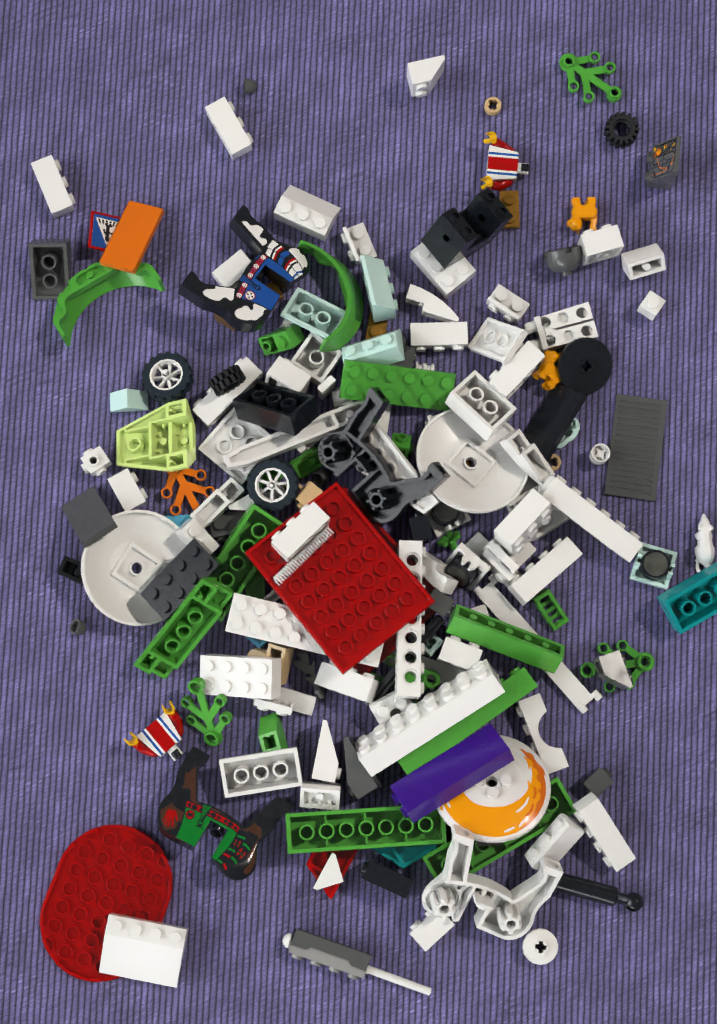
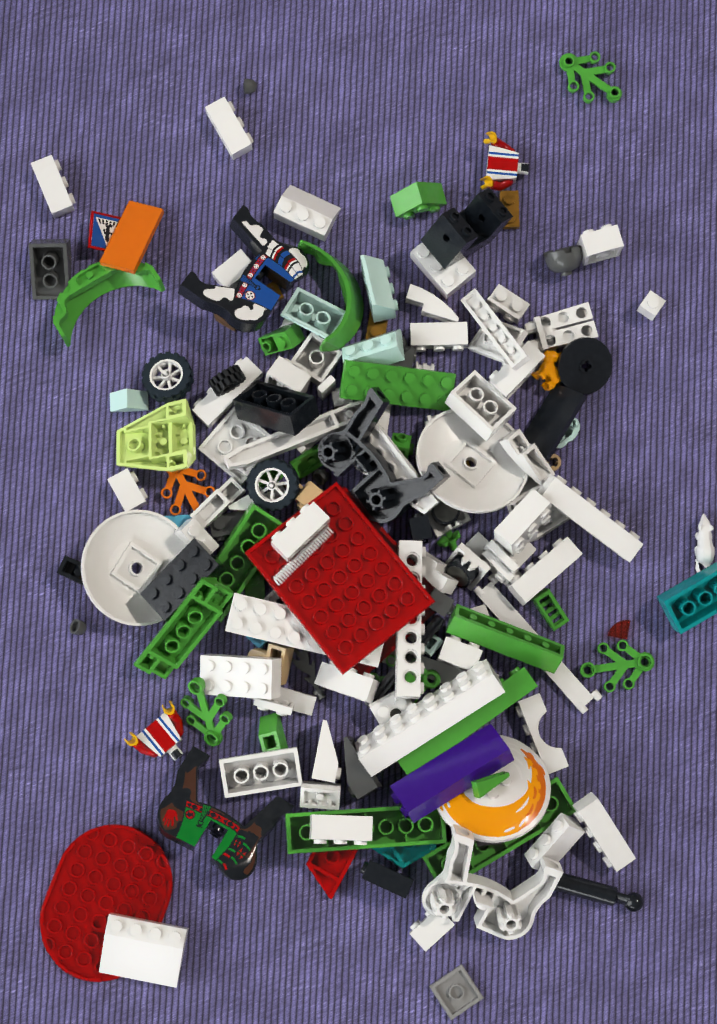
dark grey tile [61,486,118,548] -> none
white brick [80,446,112,477] -> none
piece [282,928,432,996] -> none
white slope [313,852,344,890] -> none
white bracket [340,222,377,266] -> none
white slope [407,55,445,98] -> none
tan bush [484,97,501,116] -> none
white piece [522,928,558,965] -> none
light orange animal [566,197,597,234] -> none
dark grey brick [581,767,614,797] -> none
white wheel [589,444,610,465] -> none
slope [593,650,633,690] -> none
black tyre [604,112,639,149] -> none
dark grey window [604,394,668,502] -> none
white brick [621,243,666,280] -> none
piece [629,542,677,590] -> none
dark grey slope [644,136,681,190] -> none
none -> white brick [309,814,373,845]
none -> bright green brick [390,182,447,220]
none -> light grey tile [429,964,484,1020]
none -> white plate [461,288,531,372]
none -> bright green piece [471,771,510,798]
none -> clear red tile [607,620,631,640]

